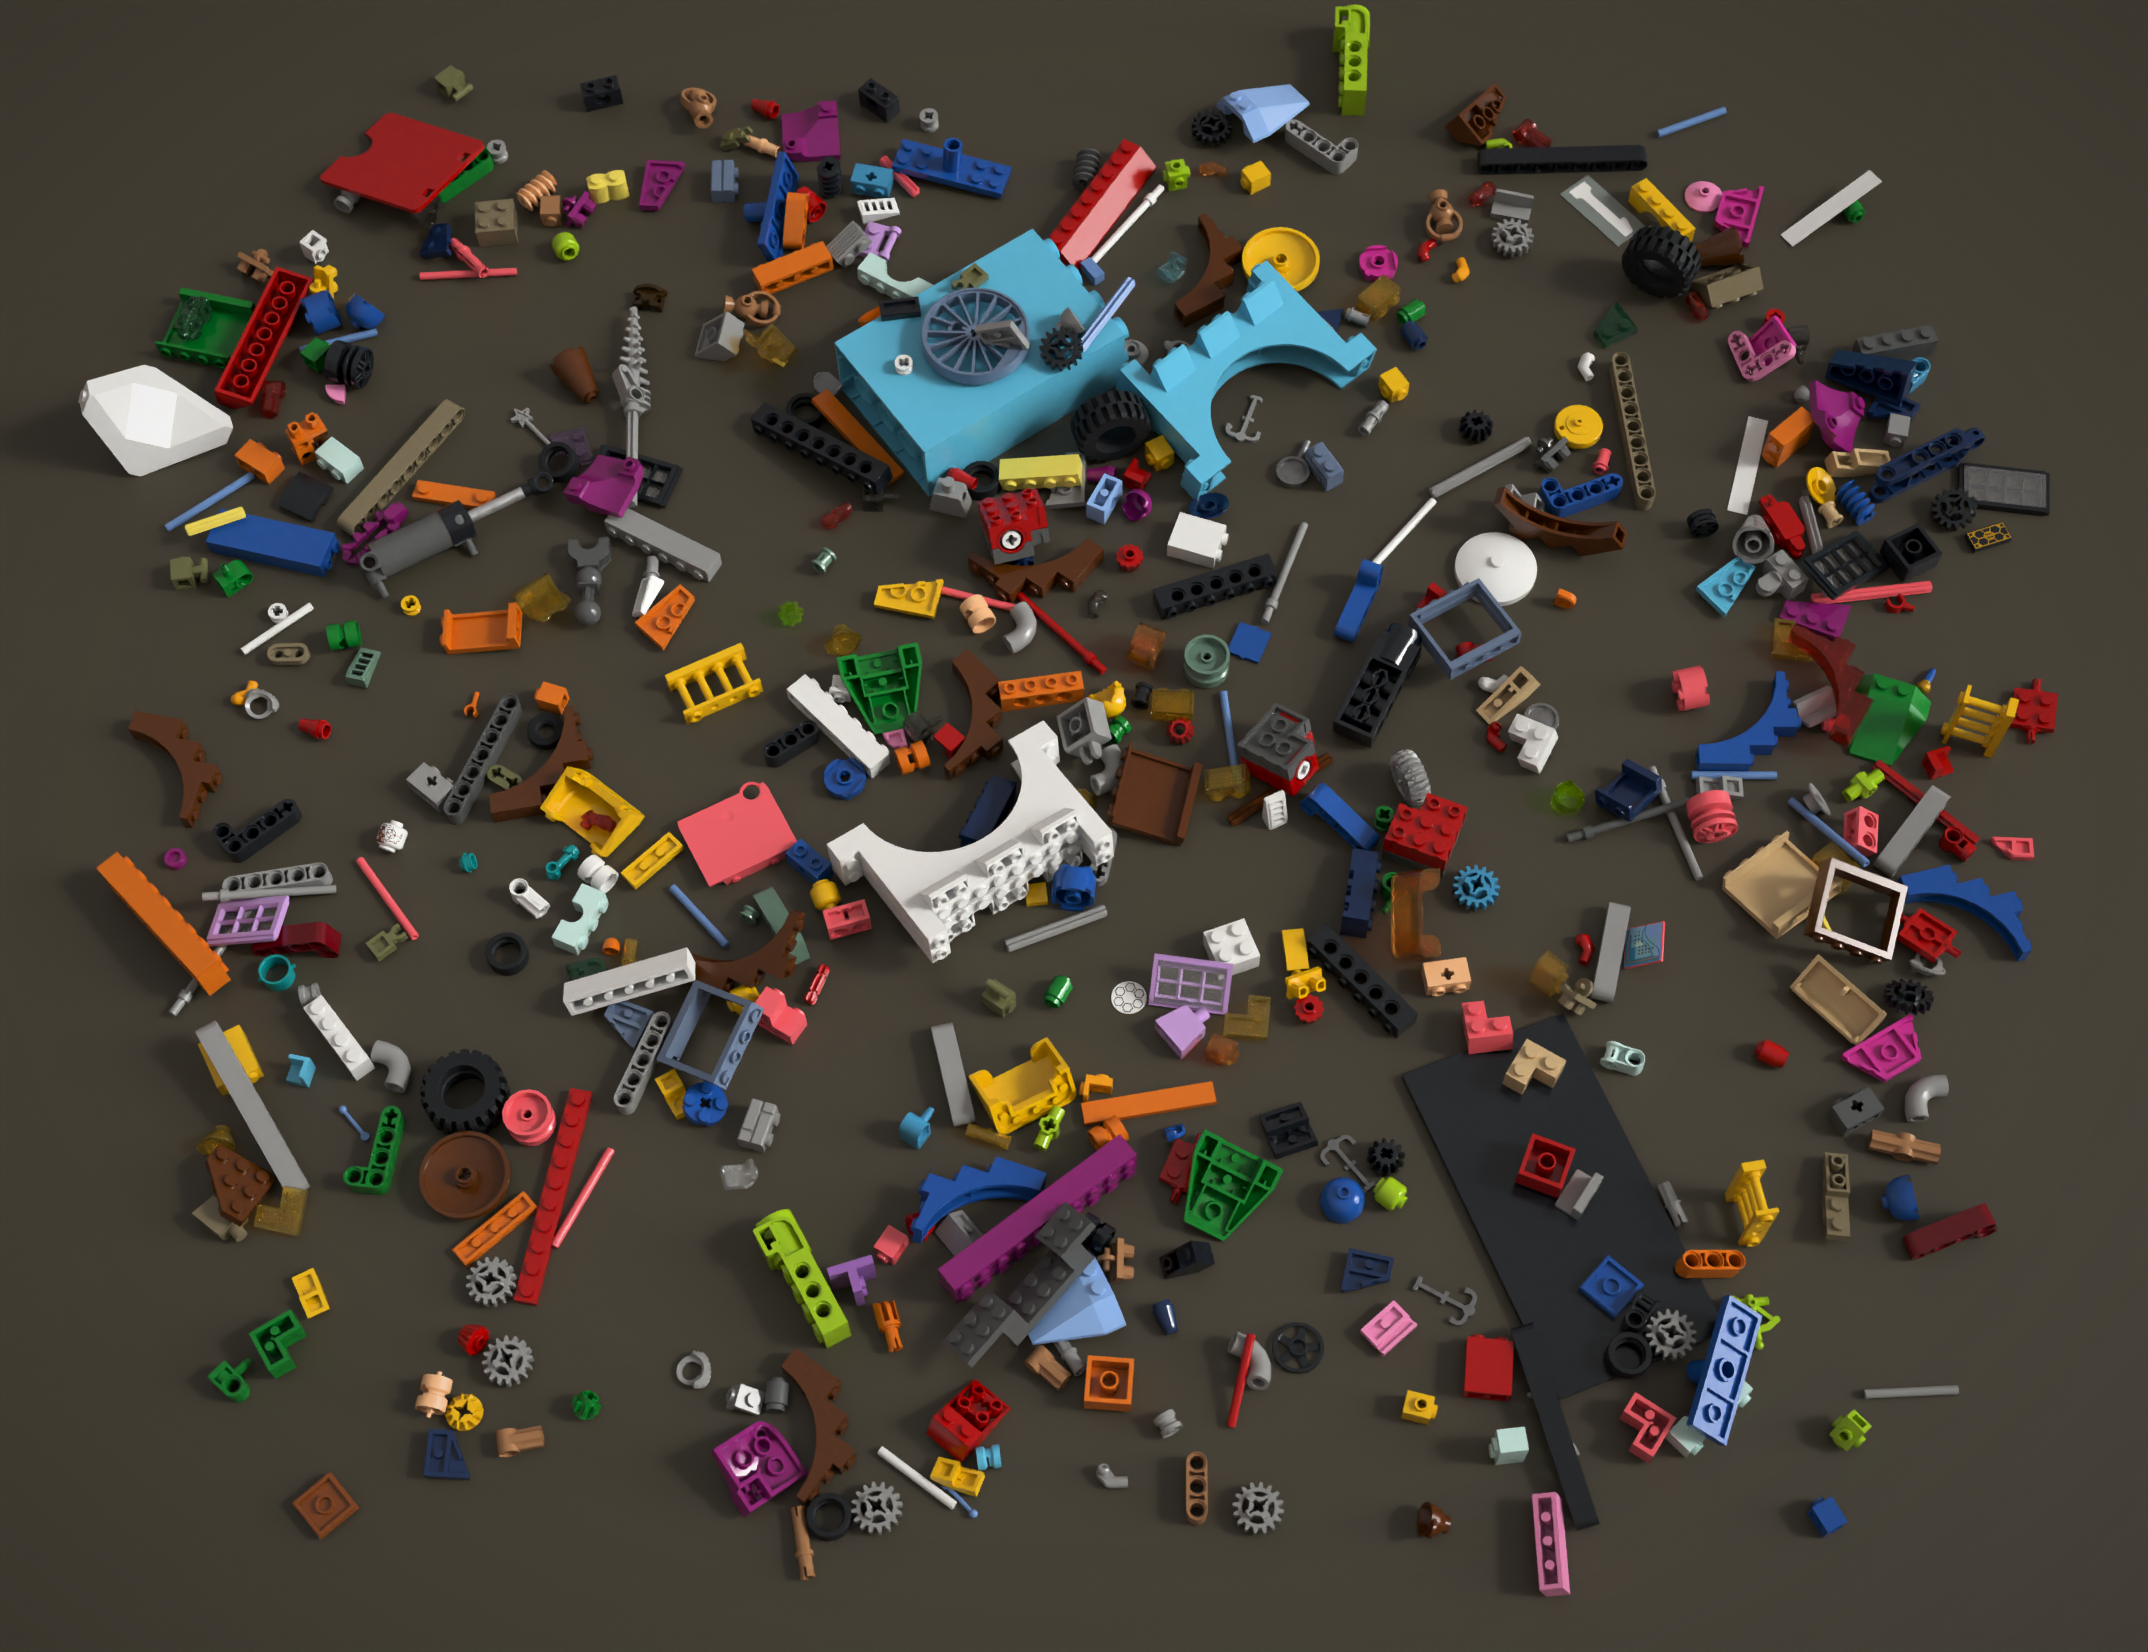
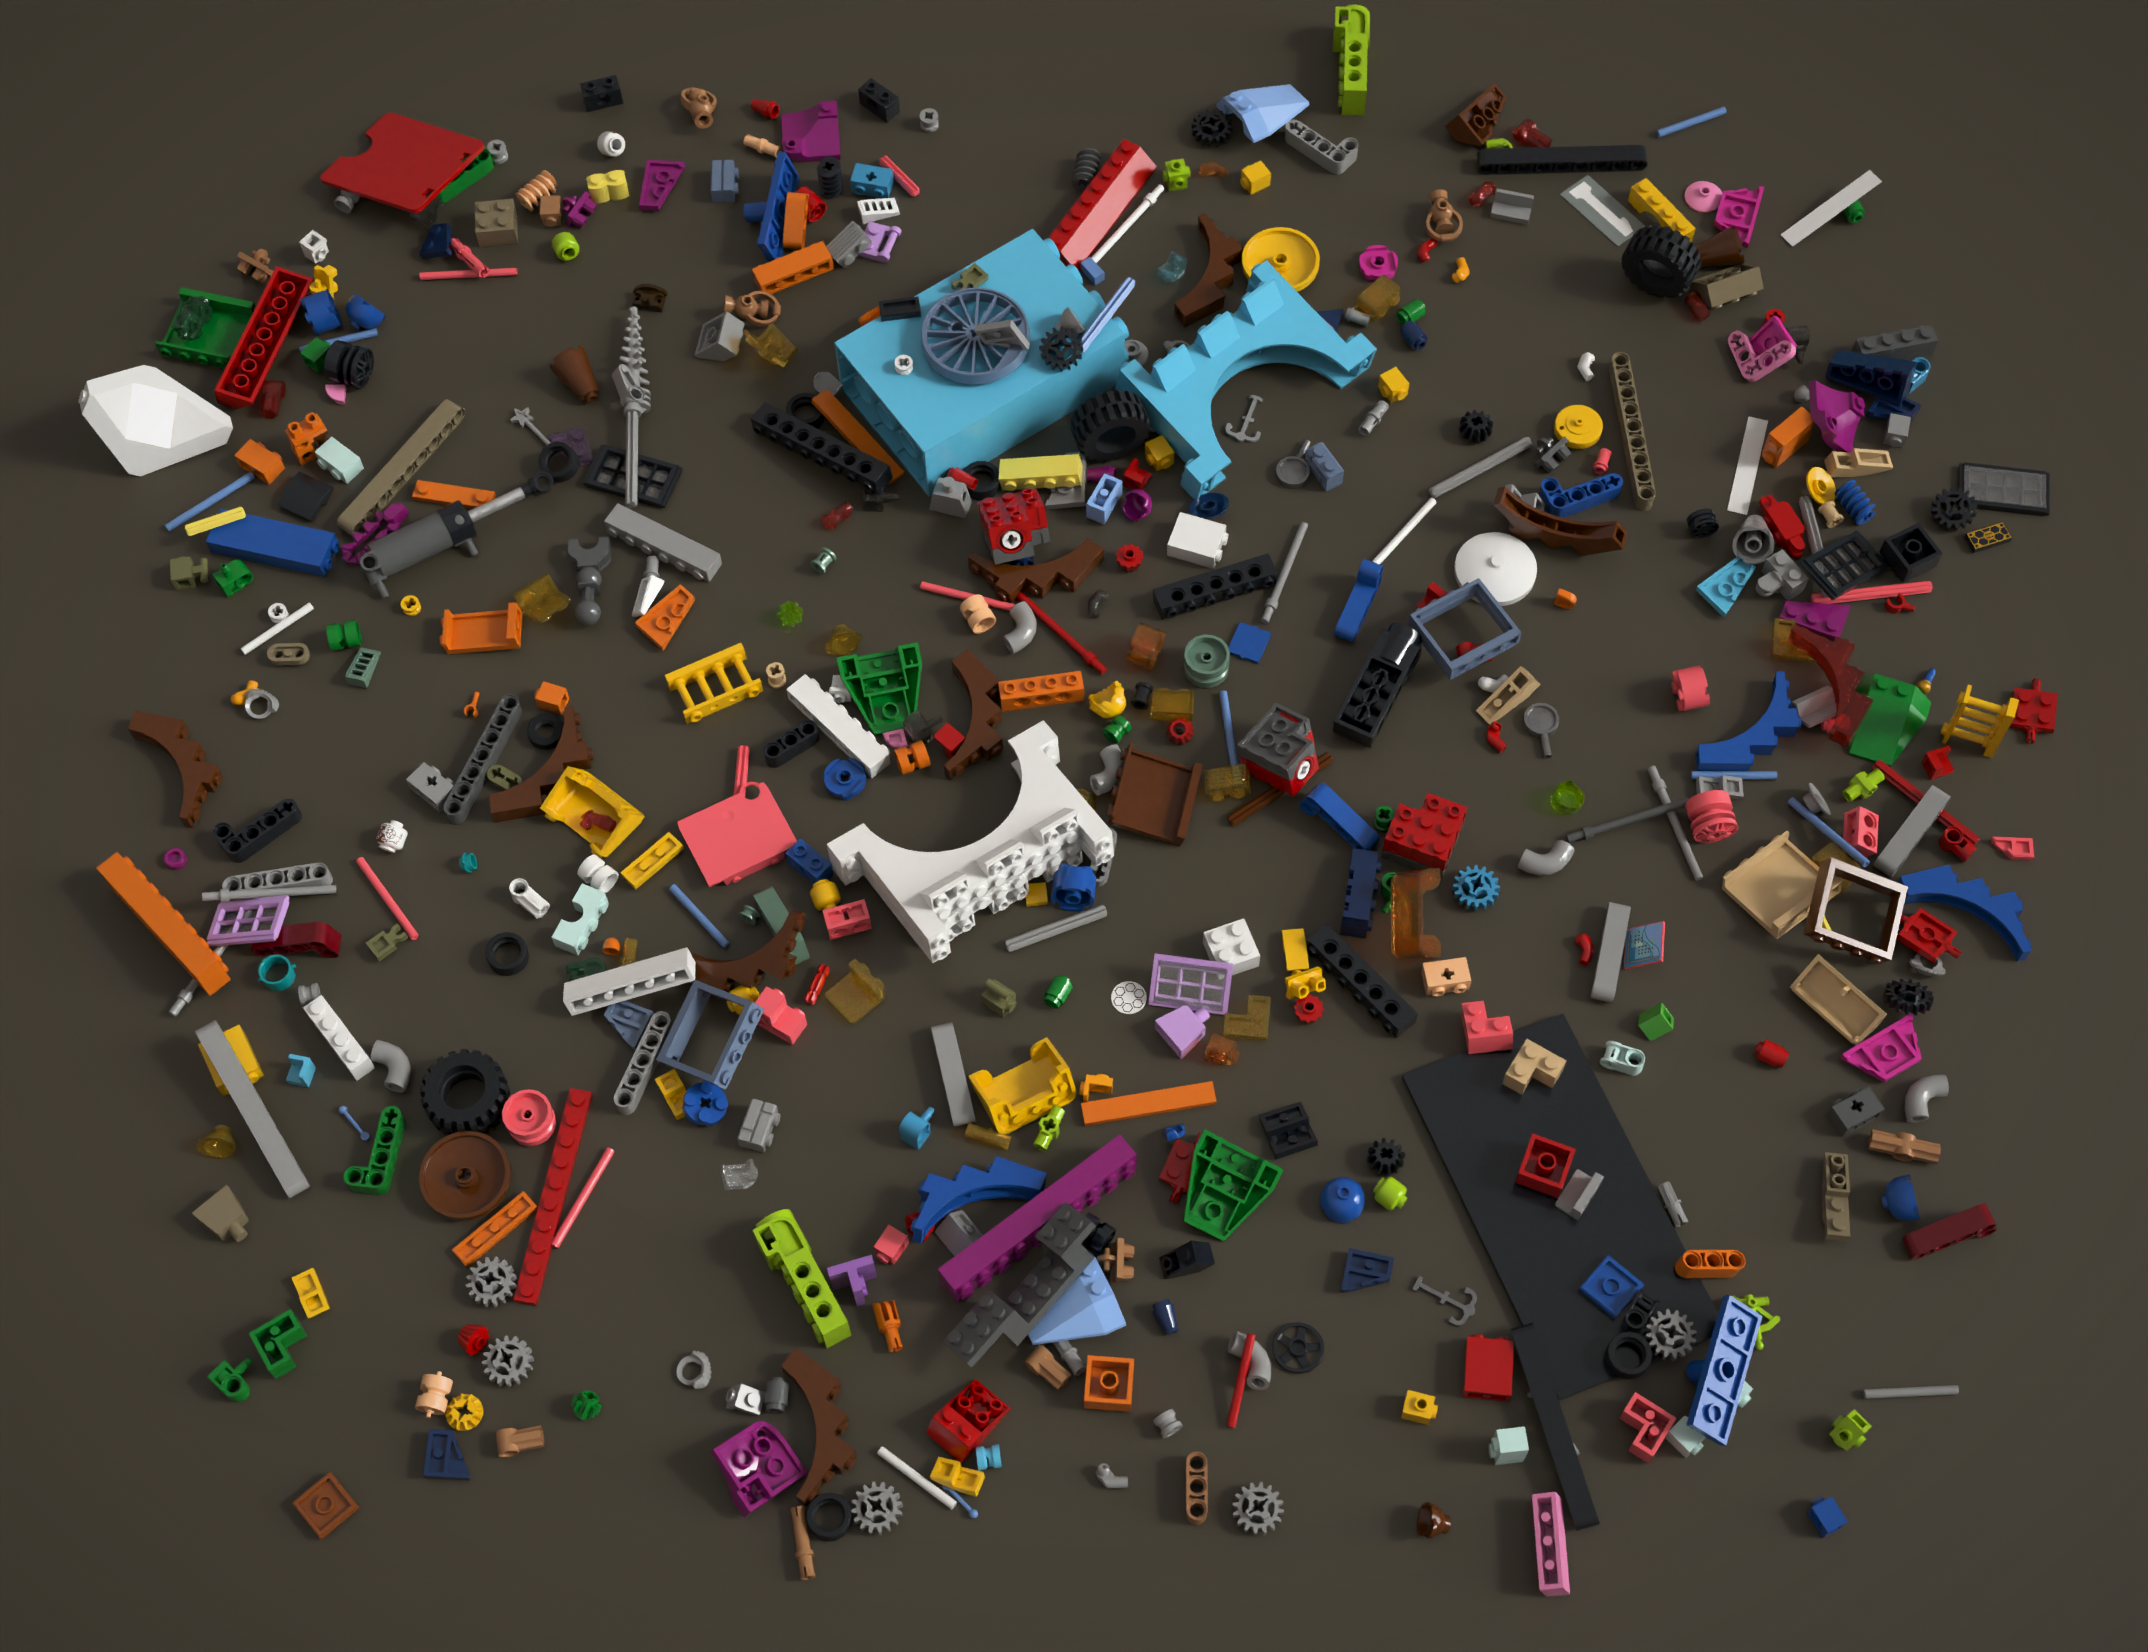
reddish brown plate [205,1144,277,1227] -> none
clear yellow plate [254,1186,308,1236] -> none
red cone [298,718,331,740] -> none
olive brick [434,65,474,102] -> none
teal bar [545,844,580,881] -> none
magenta slope [563,454,643,518] -> none
olive plate [720,126,753,151] -> none
light aqua arch [857,252,933,299] -> none
yellow wing [874,579,944,619] -> none
blue plate [892,138,1012,199] -> none
dark blue wedge [958,775,1017,848] -> none
light grey hinge [1056,697,1112,765] -> none
orange wheel [1087,1115,1129,1151] -> none
white slope [1262,790,1288,830] -> none
flat silver piece [1320,1135,1377,1194] -> none
bright pink plate [1360,1300,1417,1357] -> none
light grey gear [1390,749,1431,807] -> none
light grey gear [1491,218,1534,257] -> none
white brick [1508,713,1558,774] -> none
clear yellow brick [1530,950,1569,997] -> none
dark tan hips [1558,978,1597,1016] -> none
clear green wing [1593,302,1638,349] -> none
dark blue panel [1595,759,1662,822] -> none
yellow fence [1724,1159,1779,1247] -> none
dark blue piece [1868,428,1986,504] -> none
none -> white head [597,131,625,157]
none -> coral axle [733,745,750,797]
none -> tan bush [766,662,787,689]
none -> clear yellow bracket [825,959,885,1024]
none -> light grey cylinder [1517,840,1575,876]
none -> bright green panel [1638,1002,1674,1041]

